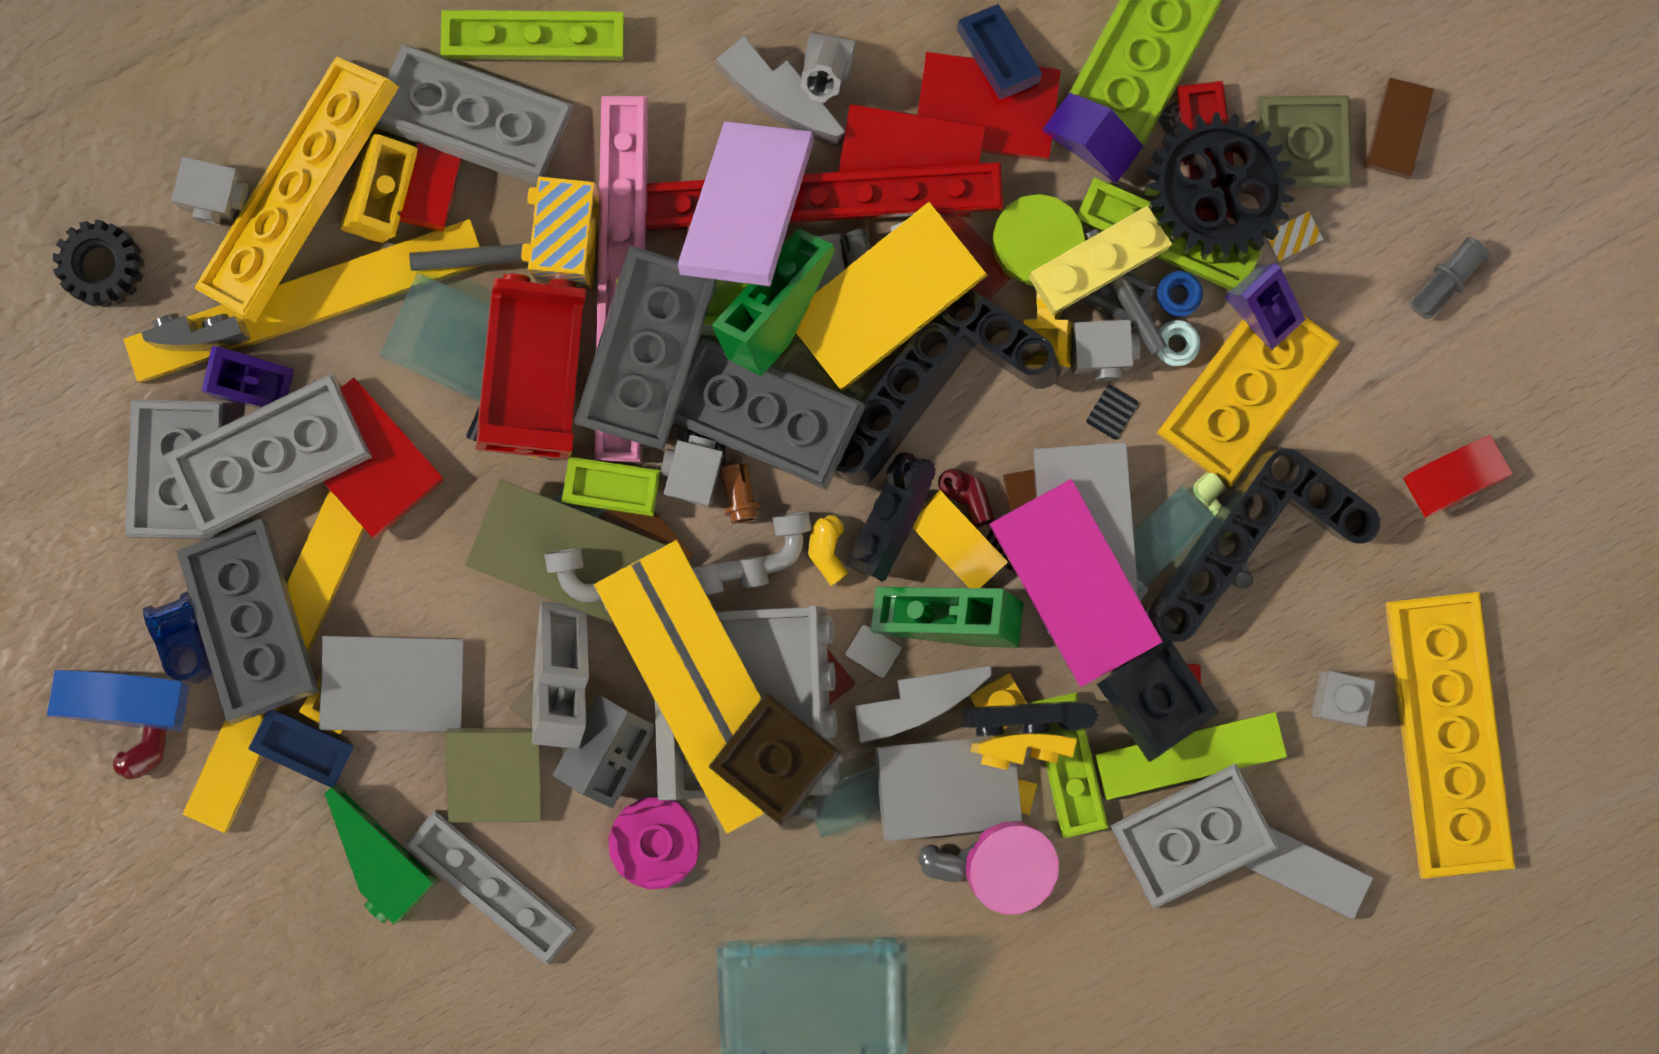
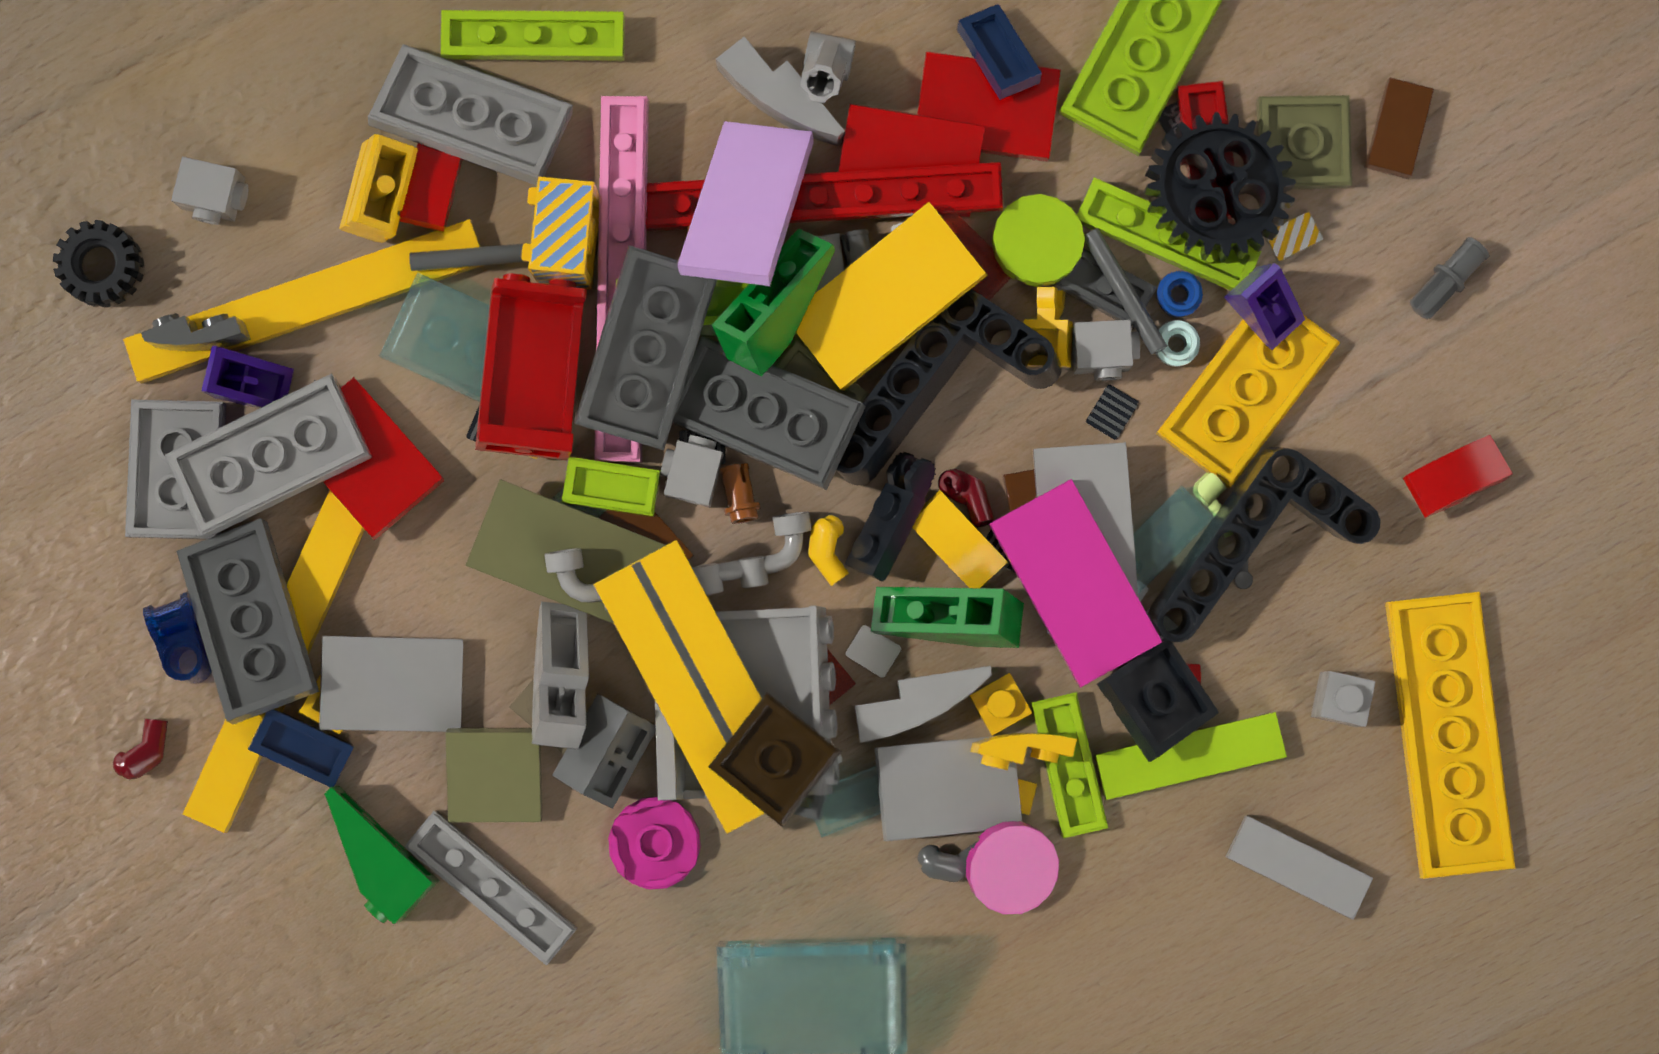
blue slope [47,670,190,732] -> none
yellow tile [194,57,399,323] -> none
black hinge [961,701,1099,736] -> none
light yellow plate [1029,205,1172,316] -> none
dark purple slope [1042,93,1144,184] -> none
light grey tile [1111,763,1279,909] -> none

